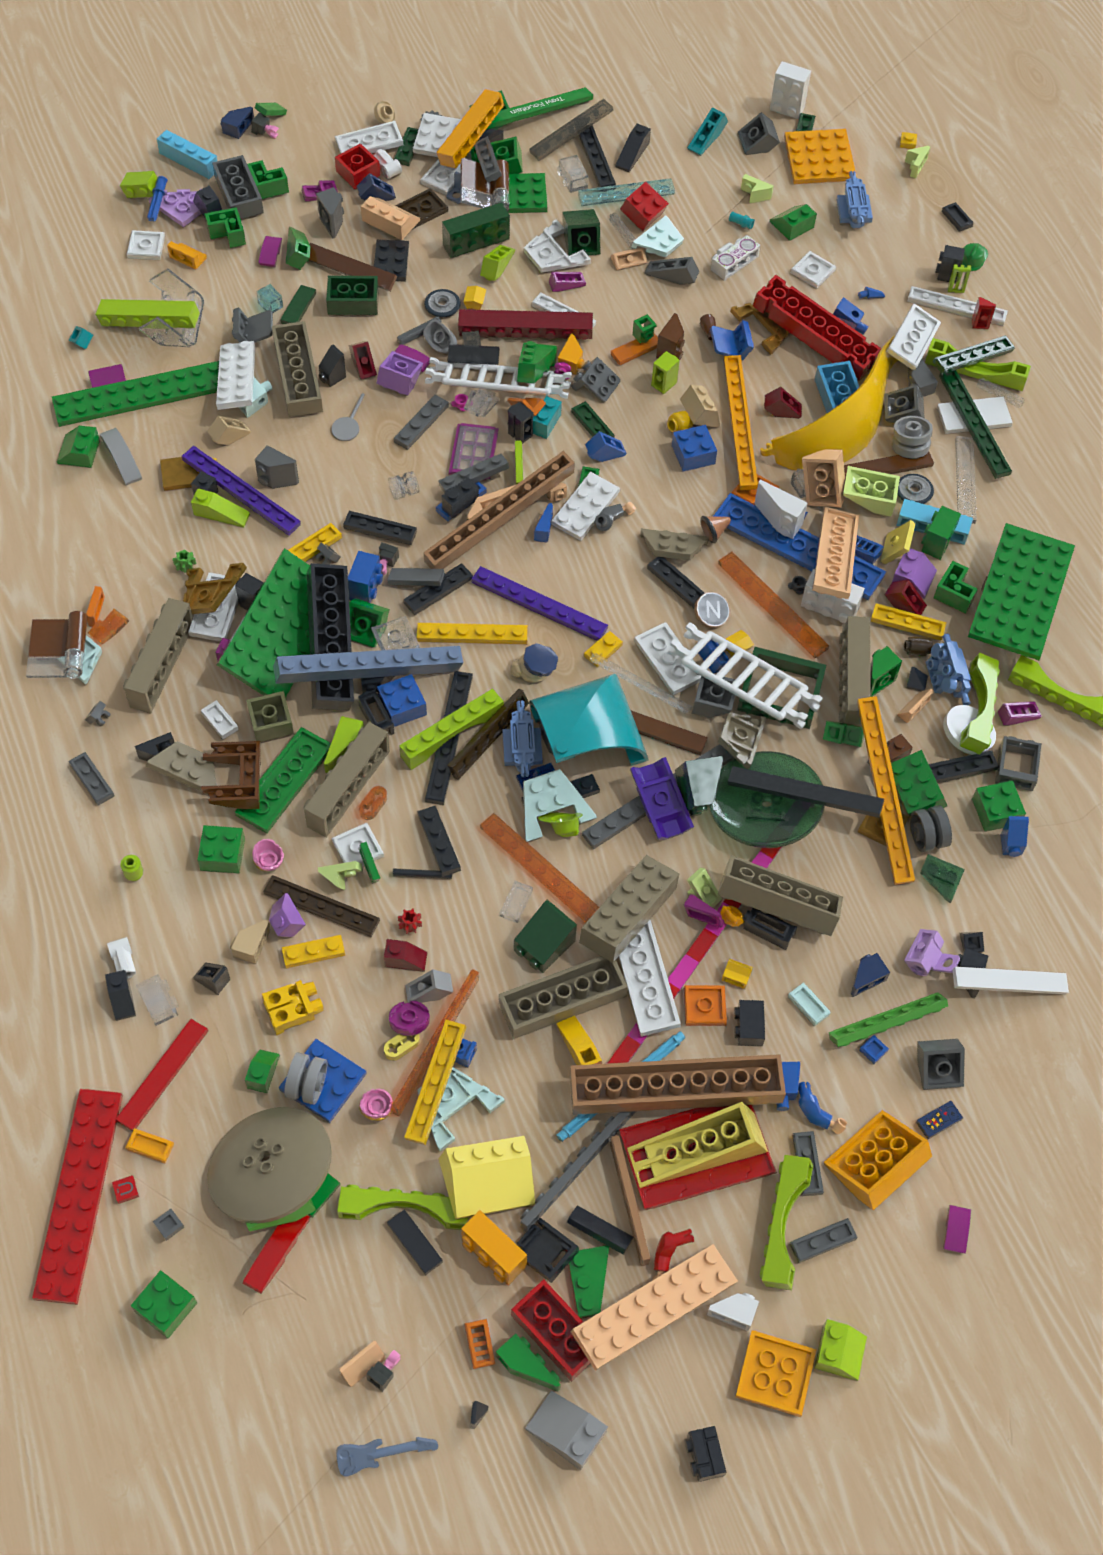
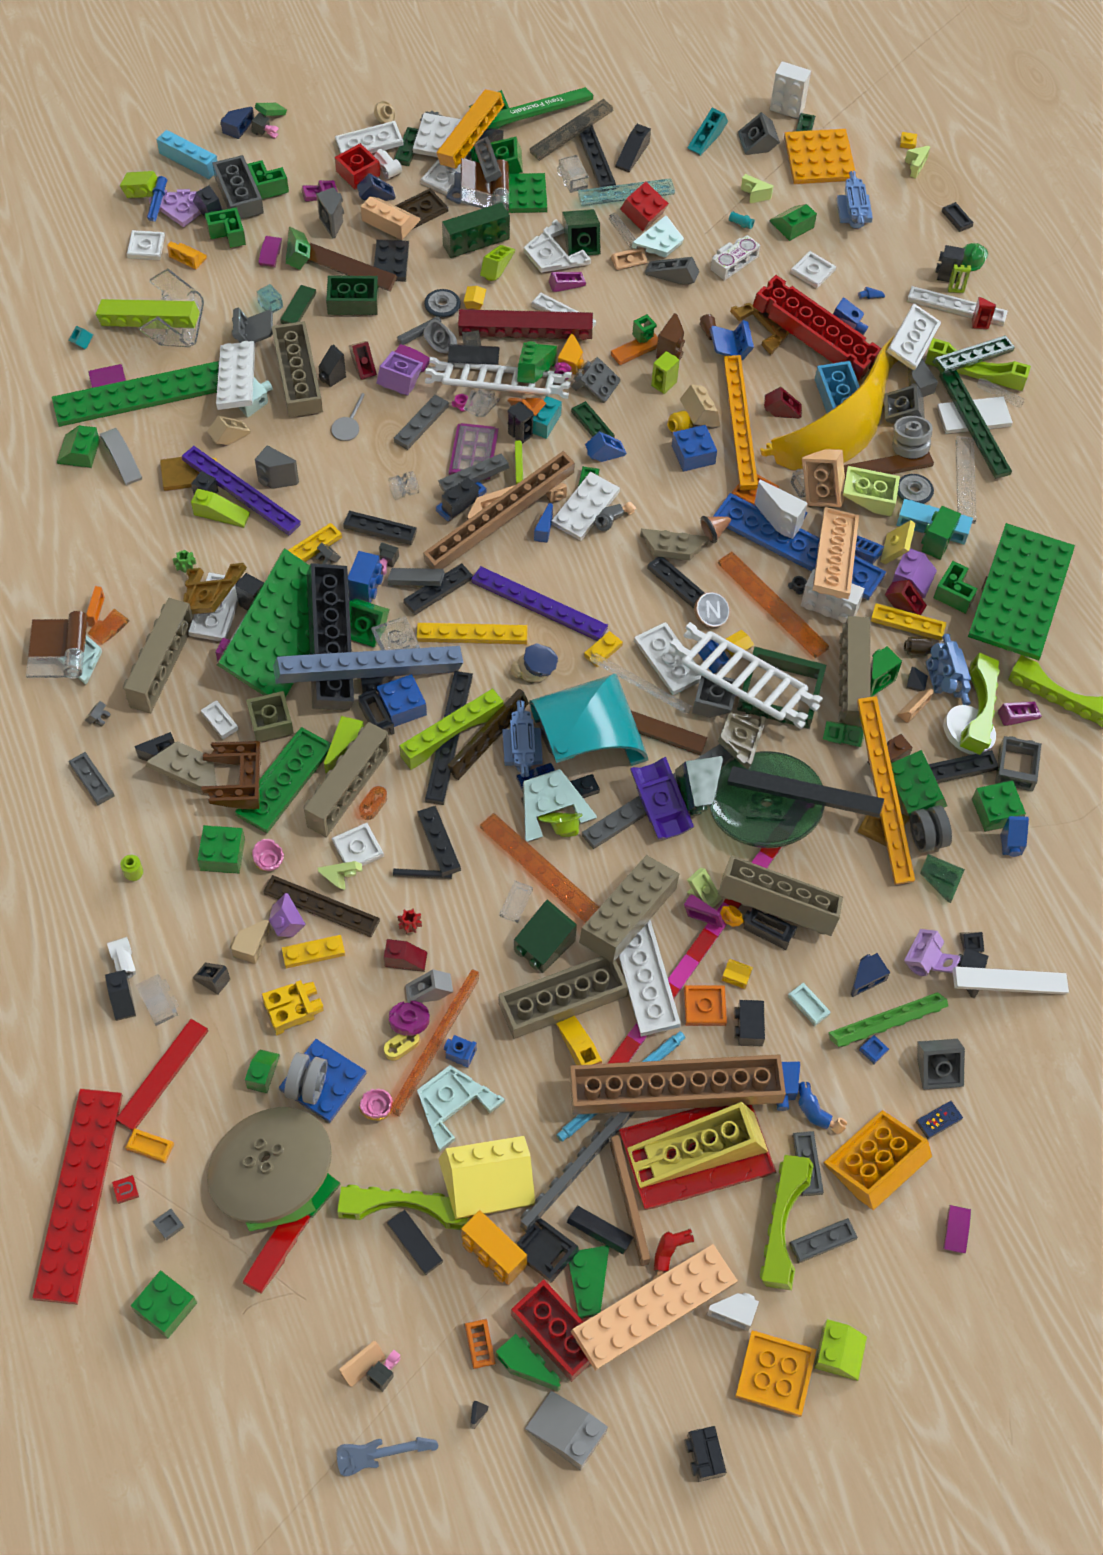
green tile [358,841,380,884] -> none
yellow plate [404,1020,466,1145] -> none

